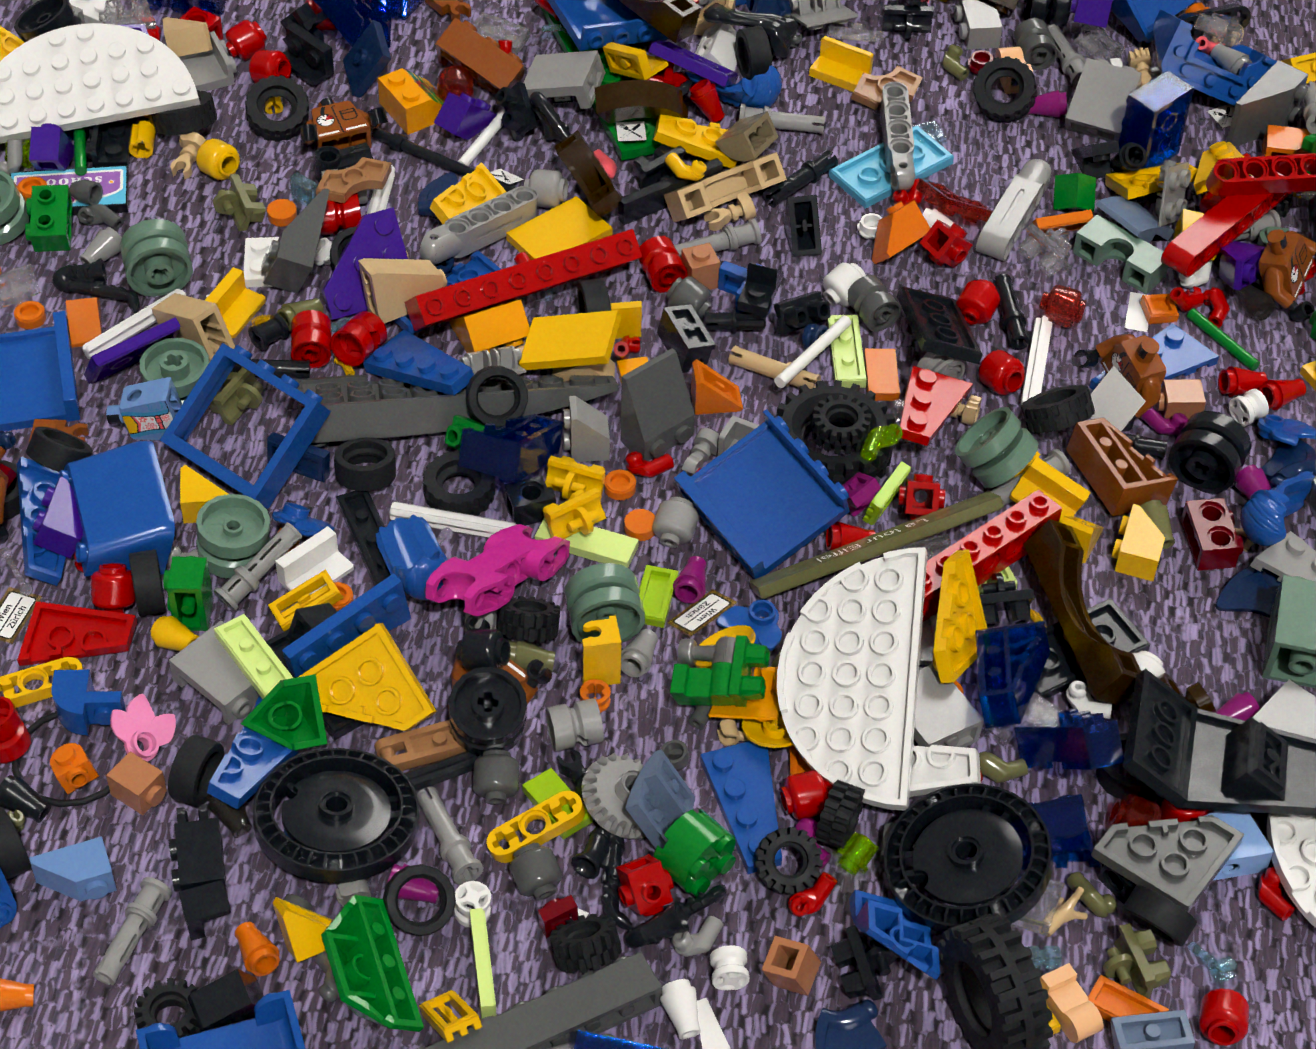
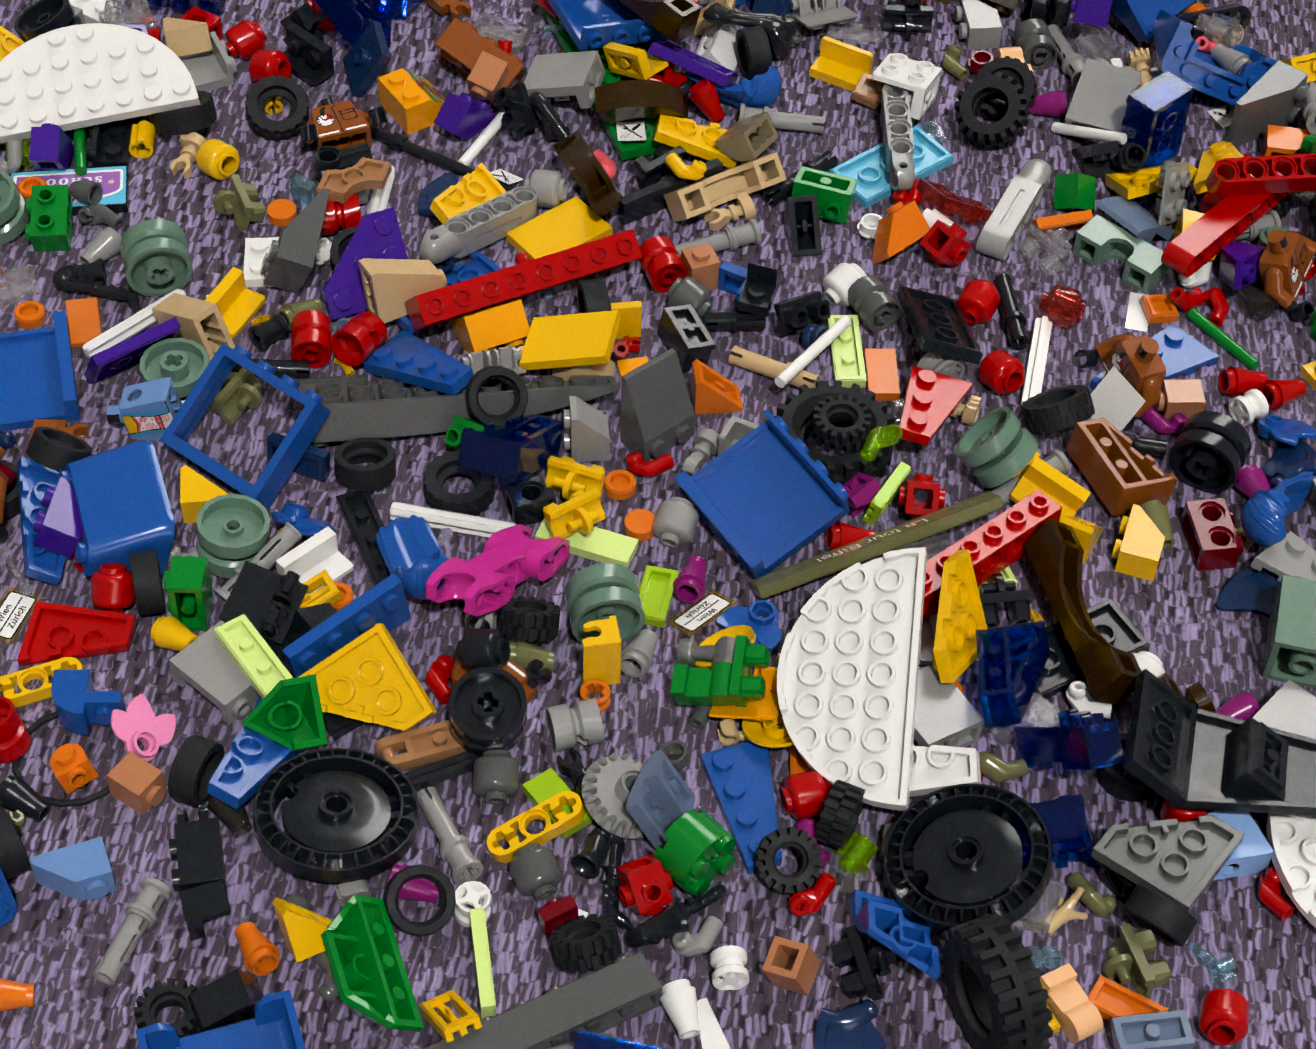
clear red head [437,66,474,101] -> none
clear red head [1108,794,1163,827] -> none
none -> black hinge [218,561,309,645]
none -> red arm [425,655,454,705]
none -> nougat brick [467,51,508,102]
none -> green brick [792,166,858,224]
none -> white bracket [872,53,942,120]
none -> black tyre [954,71,1030,150]
none -> white bar [1051,122,1127,145]

